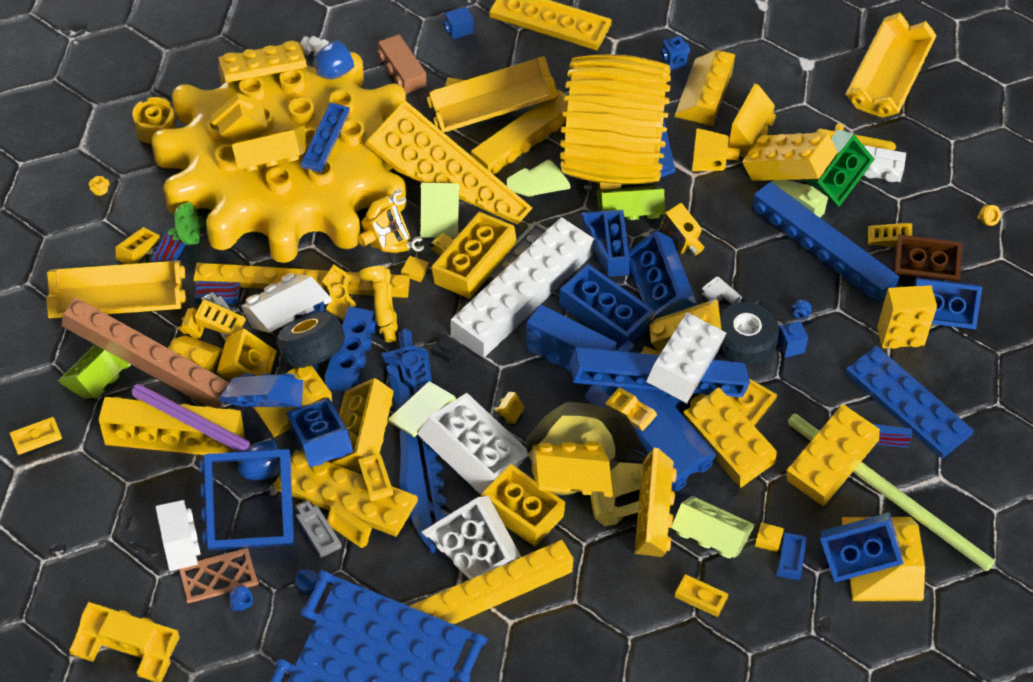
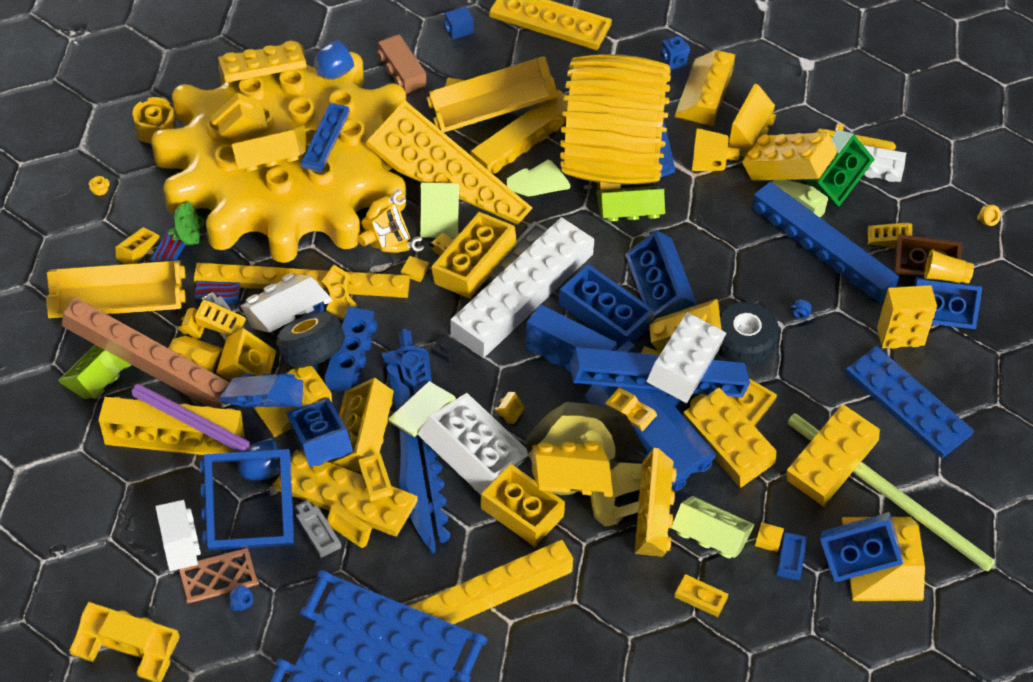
yellow plate [10,417,62,455] -> none
blue tile [295,570,318,594] -> none
white piece [301,36,329,57] -> none
yellow piece [359,266,398,343] -> none
white wedge [422,496,521,579] -> none
blue wedge [581,210,629,277] -> none
yellow torso [659,203,704,255] -> none
white piece [702,277,742,304] -> none
blue brick [778,321,808,358] -> none
yellow panel [846,13,937,118] -> none
blue tile [873,424,912,448] -> none
none -> yellow plant [924,250,974,284]

